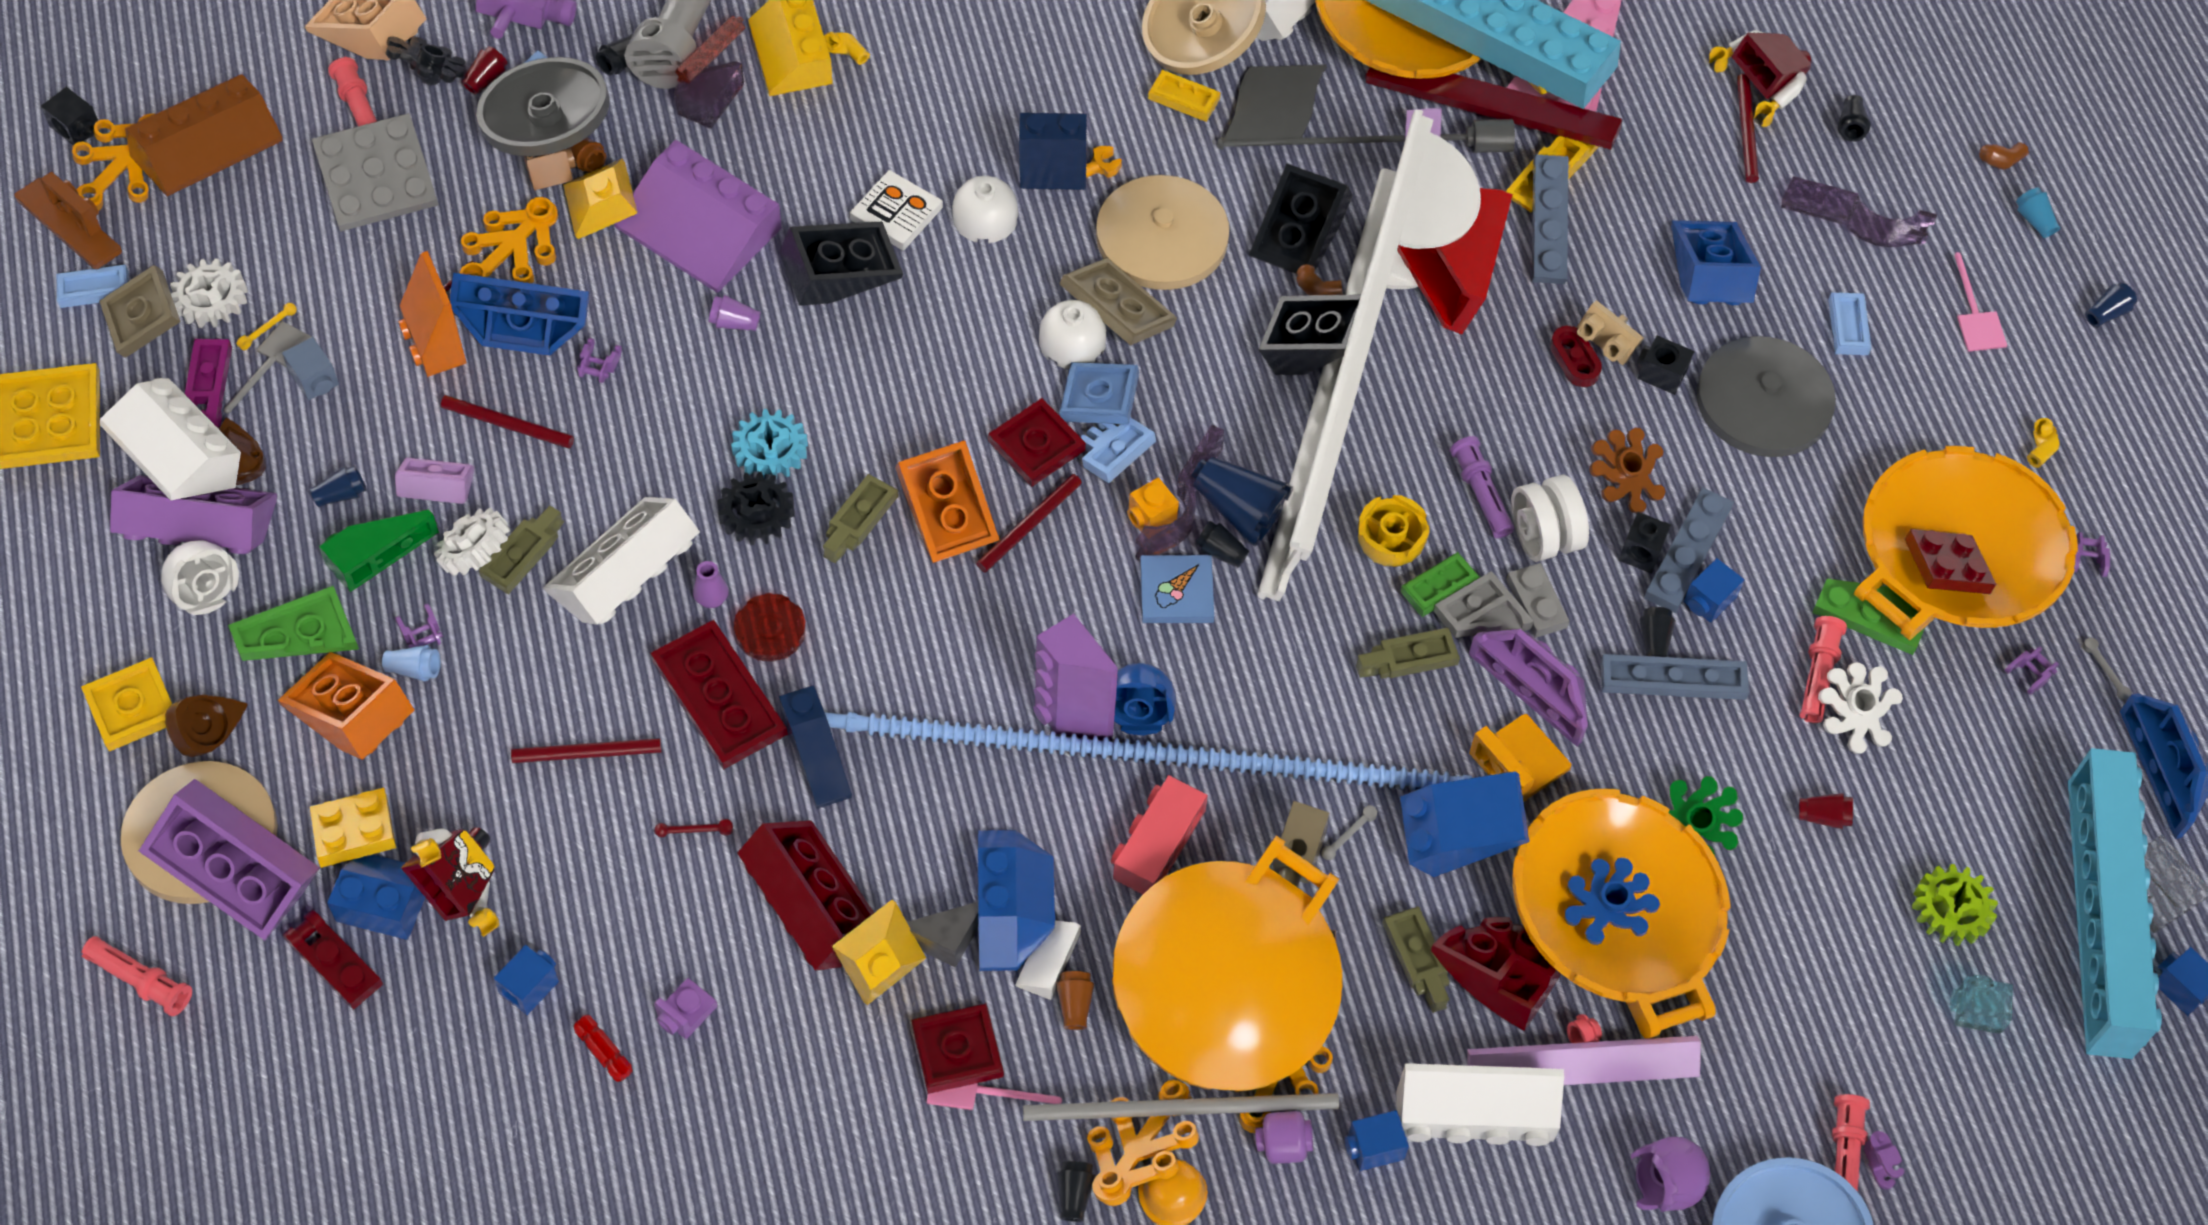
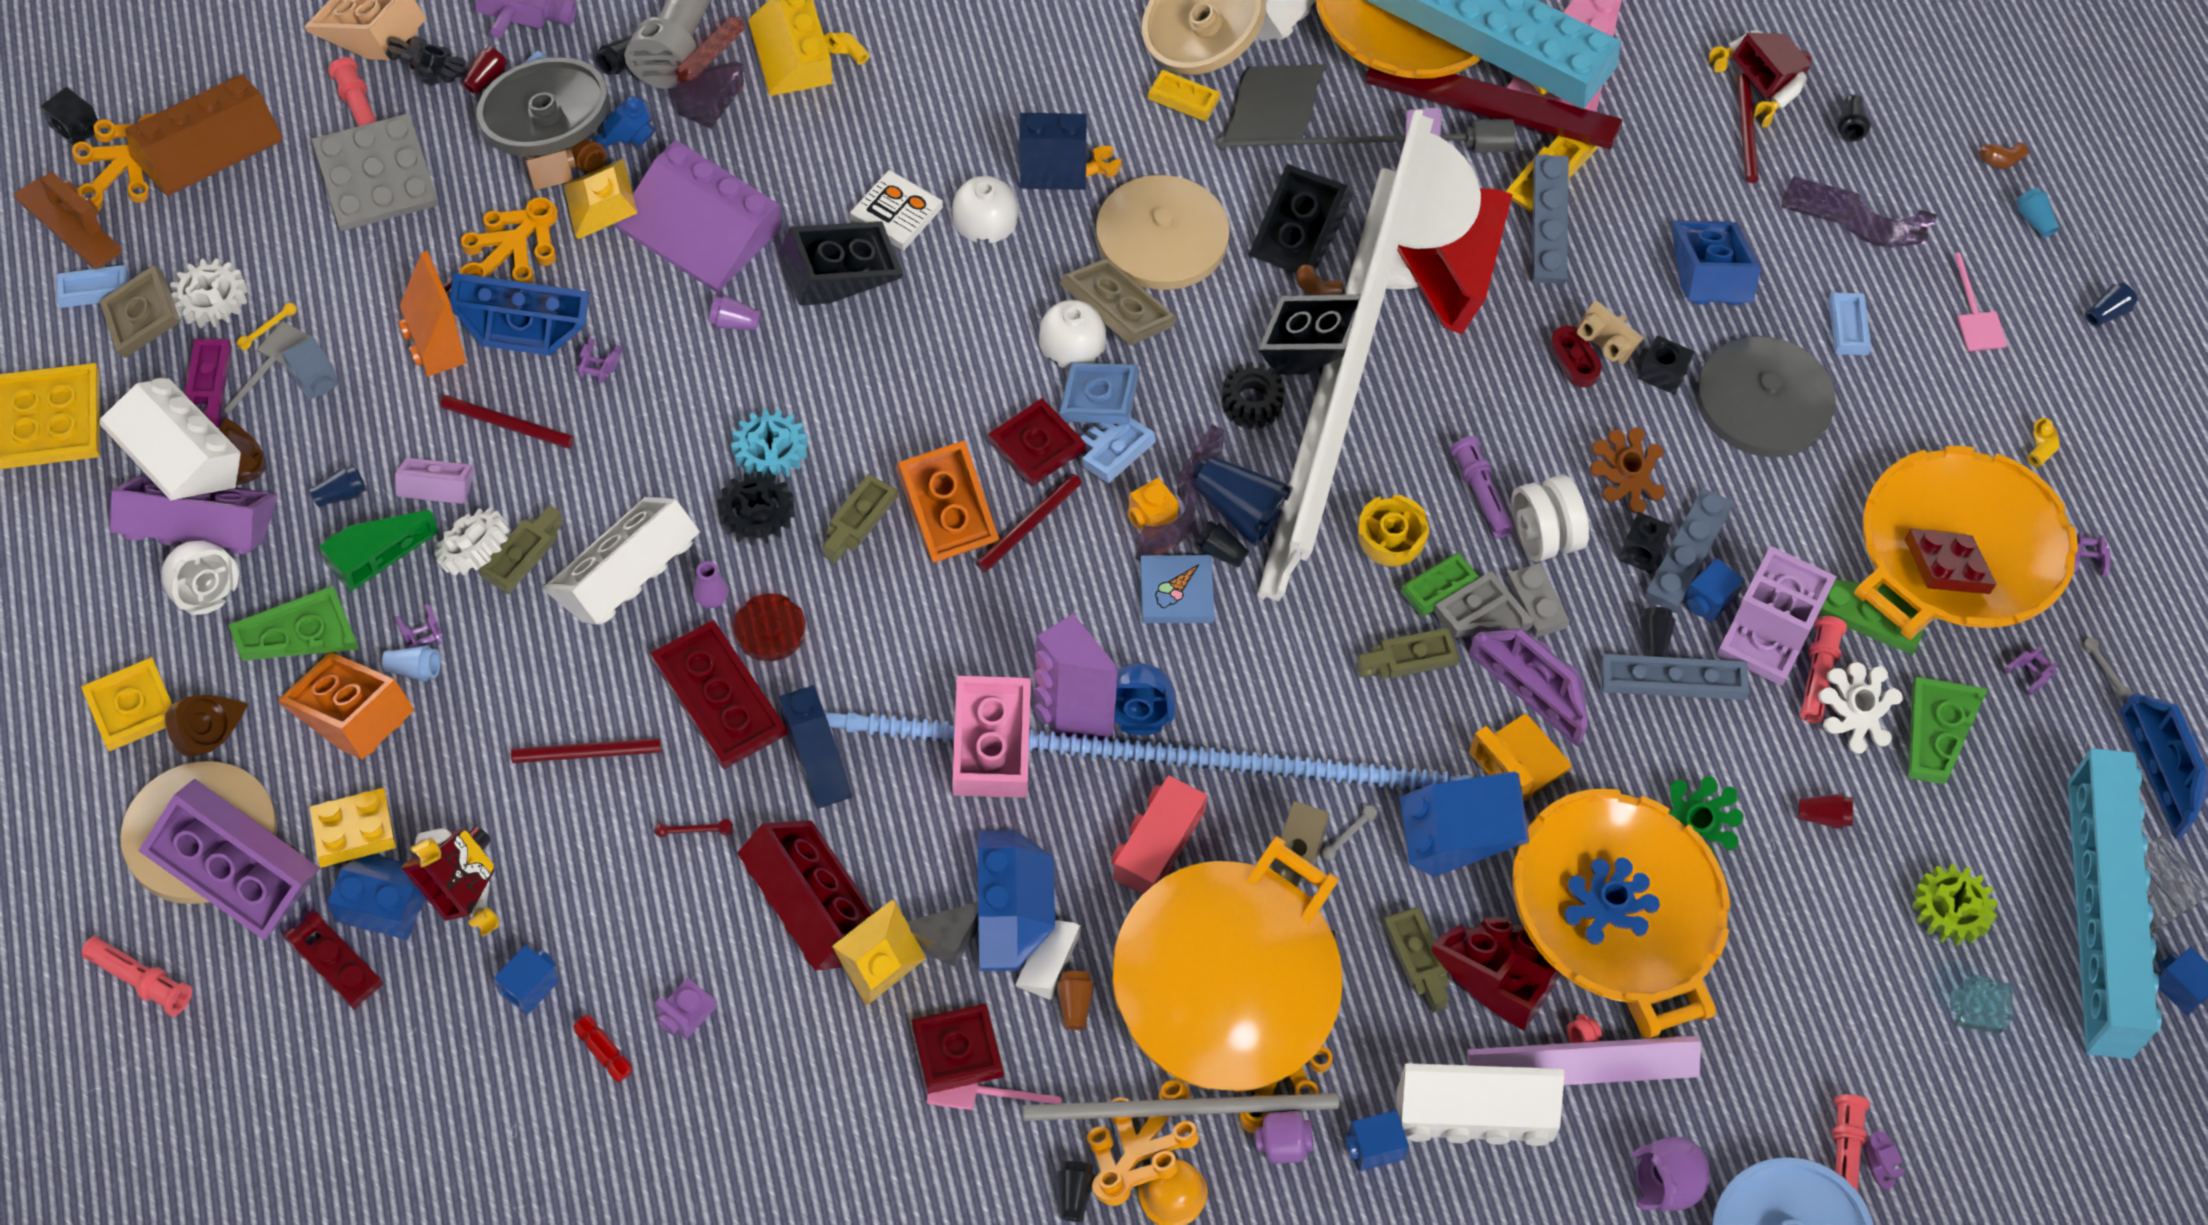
none -> blue rock [594,96,656,149]
none -> bright pink slope [952,676,1031,798]
none -> black tyre [1221,362,1285,429]
none -> lavender bracket [1717,546,1837,686]
none -> bright green wing [1908,677,1988,785]

